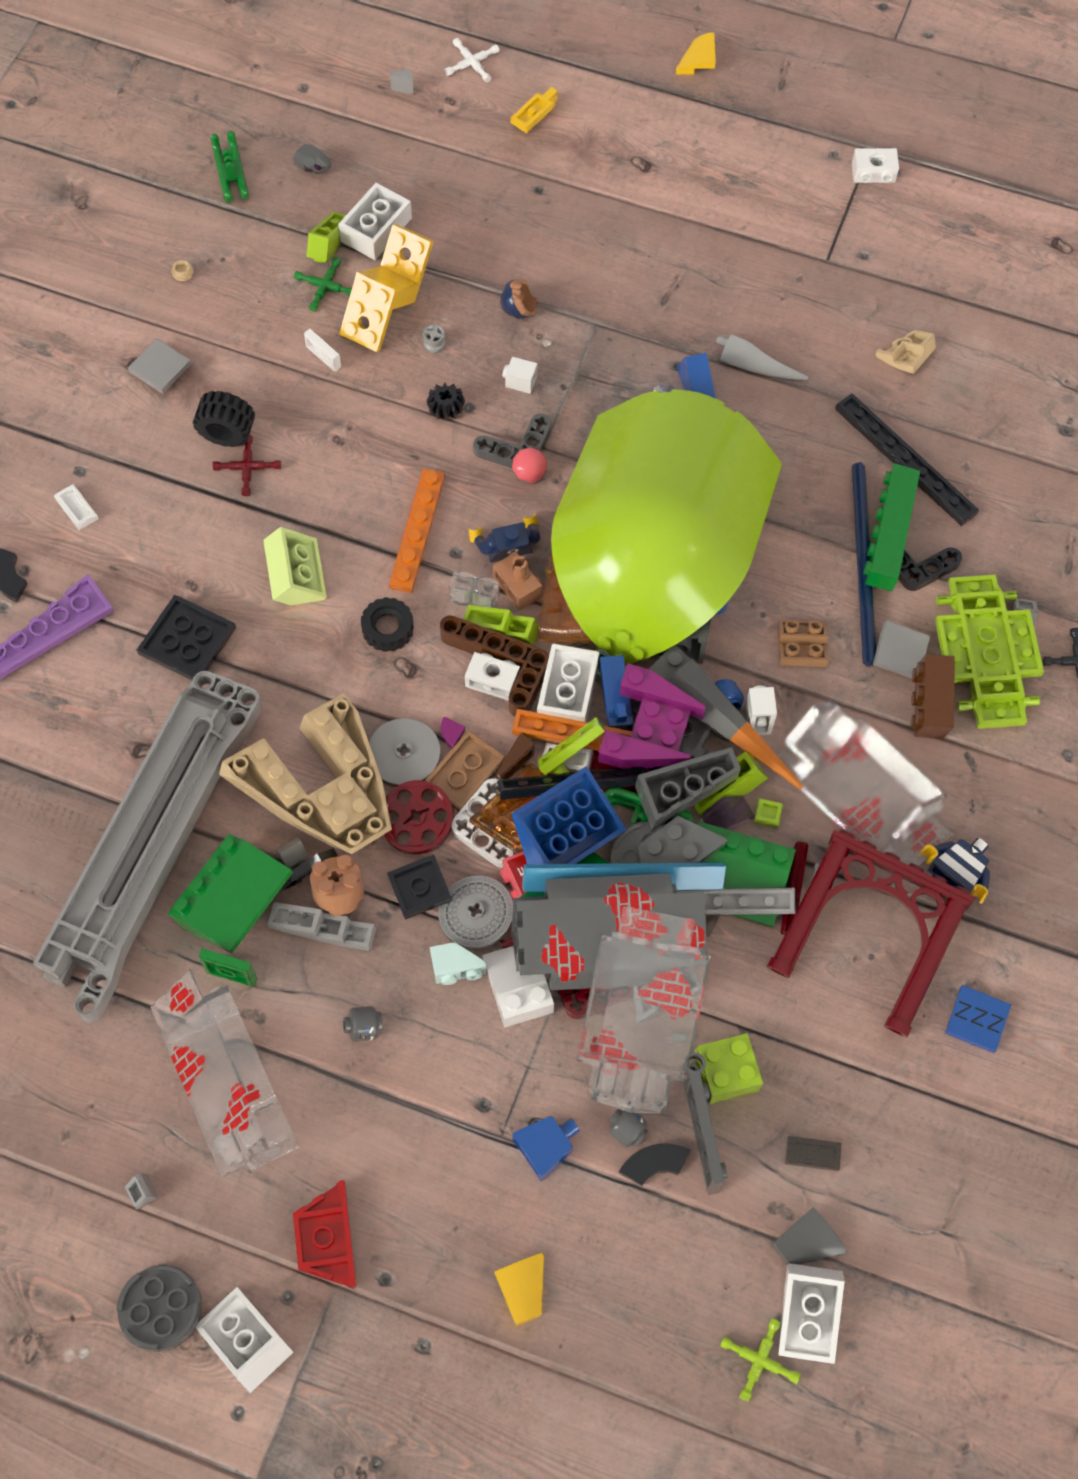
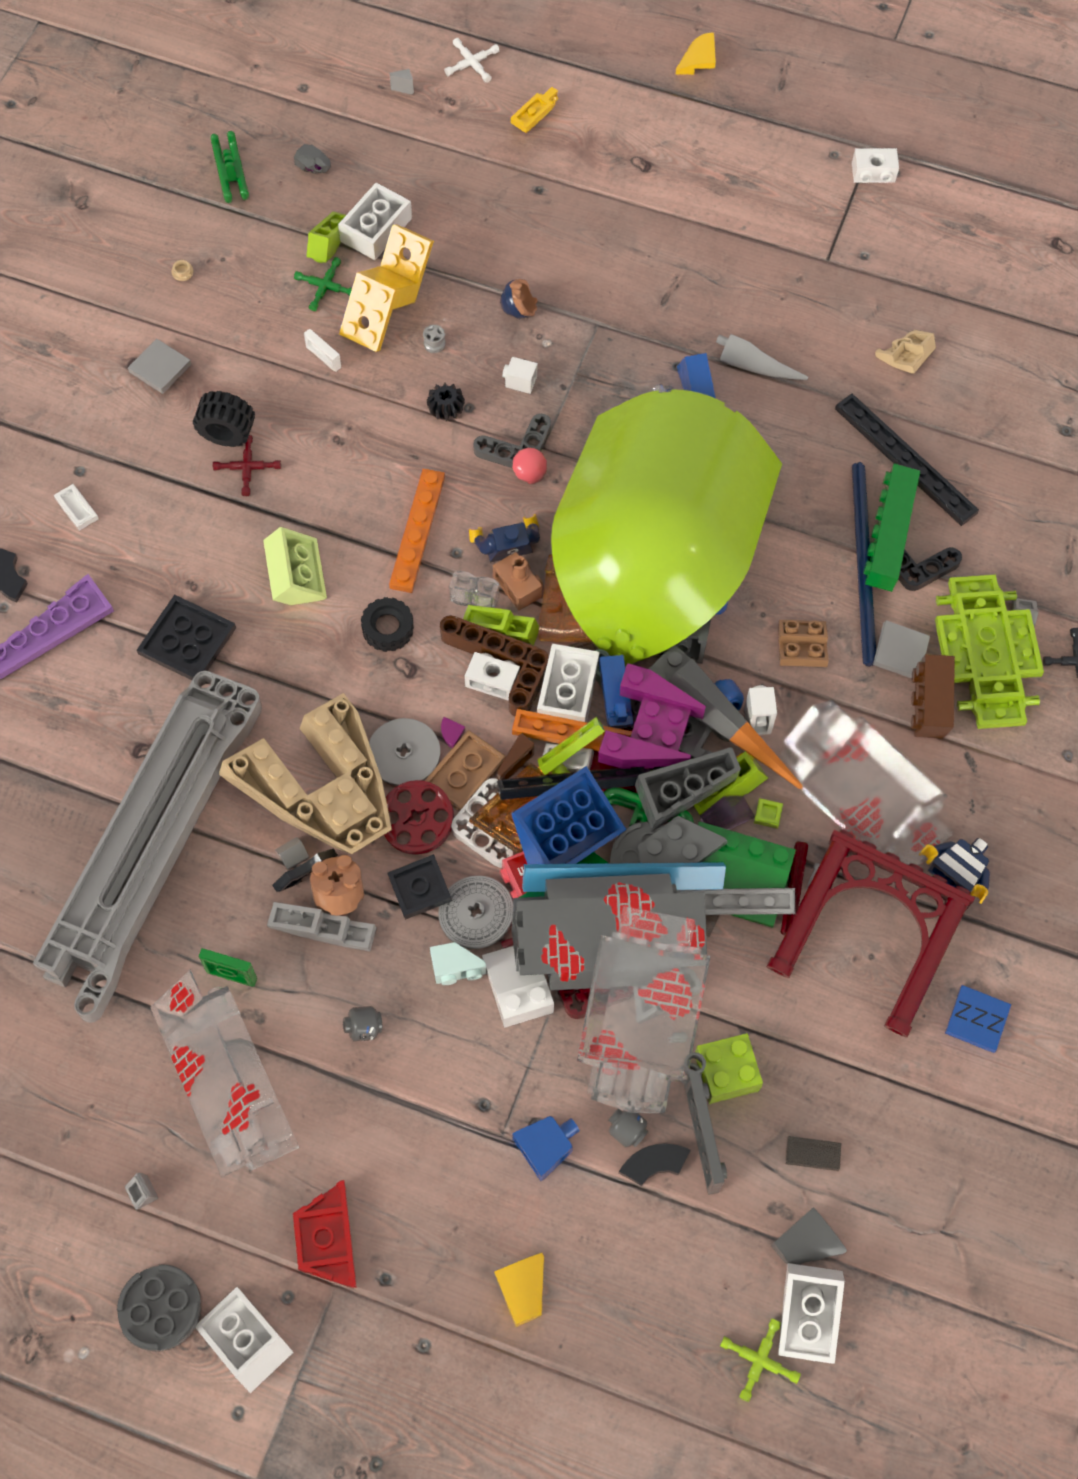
green slope [167,834,293,954] -> none

